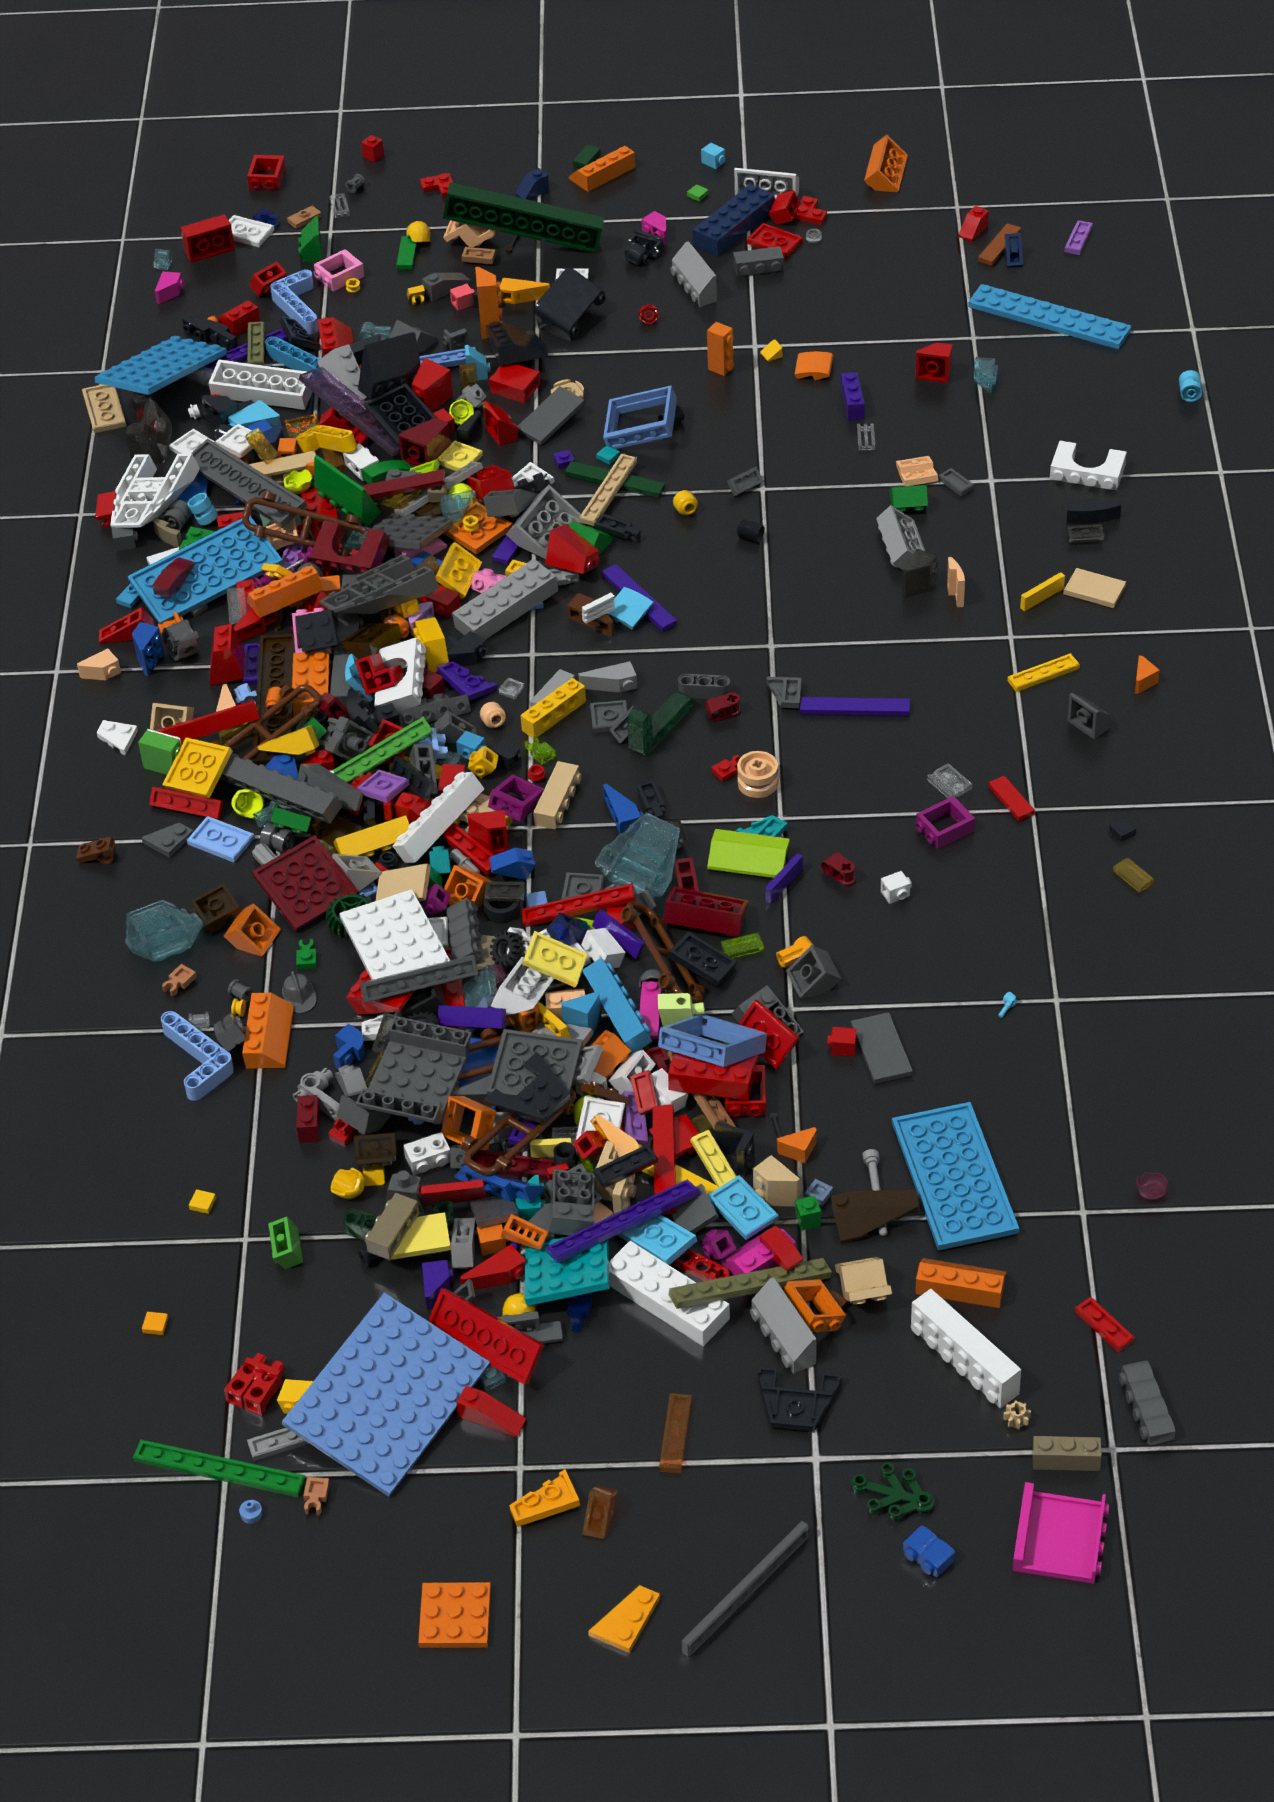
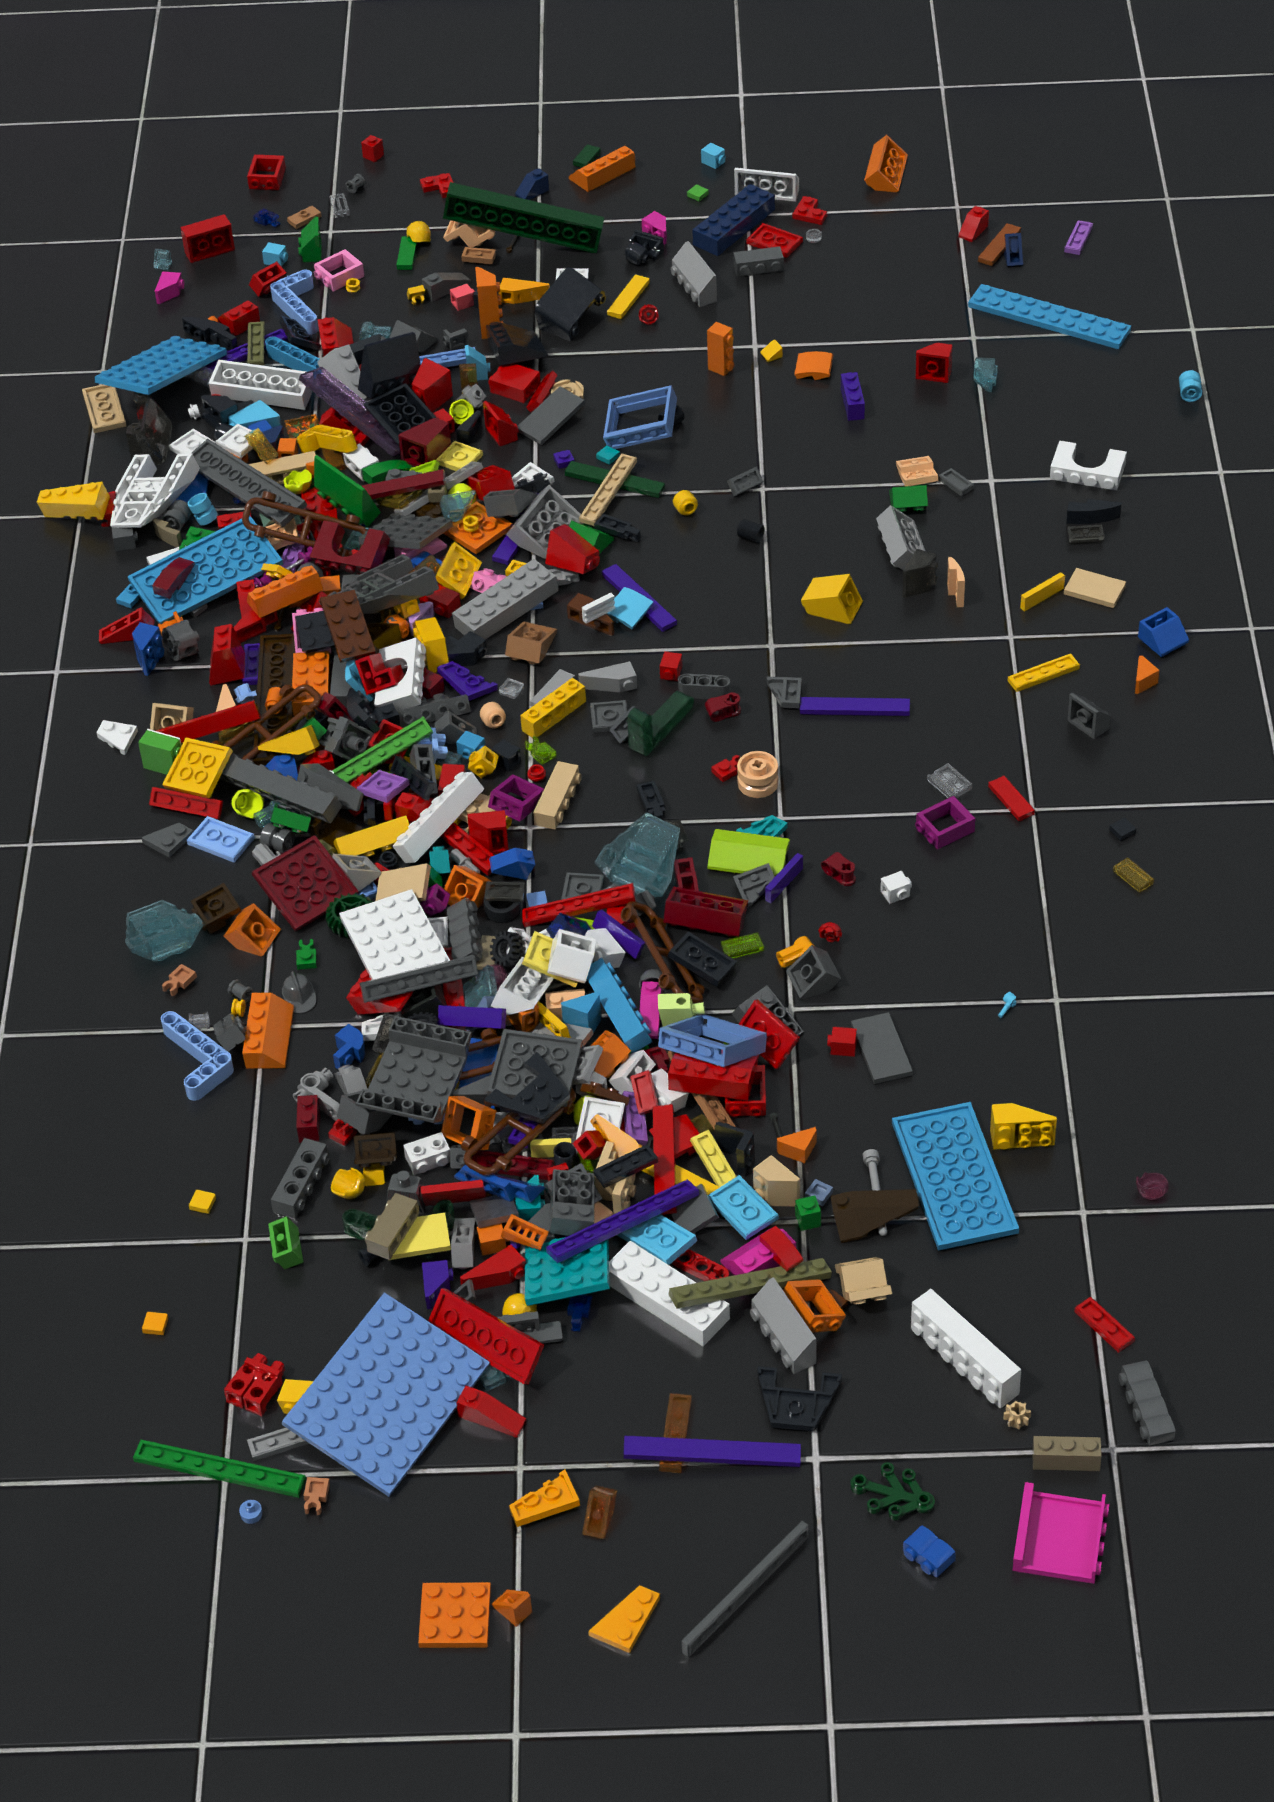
reddish brown plate [76,837,116,864] -> none
light nougat slope [77,649,121,680] -> none
clear plate [227,587,247,624] -> none
white tile [229,215,274,247] -> none
blue slope [603,784,644,835] -> none
magenta brick [701,1229,737,1261] -> none
red brick [769,190,801,225] -> none
clear tile [857,424,875,450] -> none
orange slope [916,1258,1007,1308] -> none
none -> yellow wedge [37,482,110,520]
none -> medium azure brick [262,242,288,267]
none -> dark grey brick [271,1138,330,1219]
none -> reddish brown plate [320,590,375,663]
none -> orange slope [491,1590,532,1627]
none -> medium nougat slope [505,621,557,664]
none -> red plate [526,371,557,412]
none -> white slope [547,929,596,983]
none -> yellow tile [607,275,650,319]
none -> dark purple tile [623,1436,801,1467]
none -> red brick [660,651,683,681]
none -> dark grey wing [733,863,775,908]
none -> yellow slope [801,574,863,624]
none -> red plate [818,922,842,942]
none -> yellow slope [990,1103,1057,1149]
none -> blue slope [1138,607,1189,657]

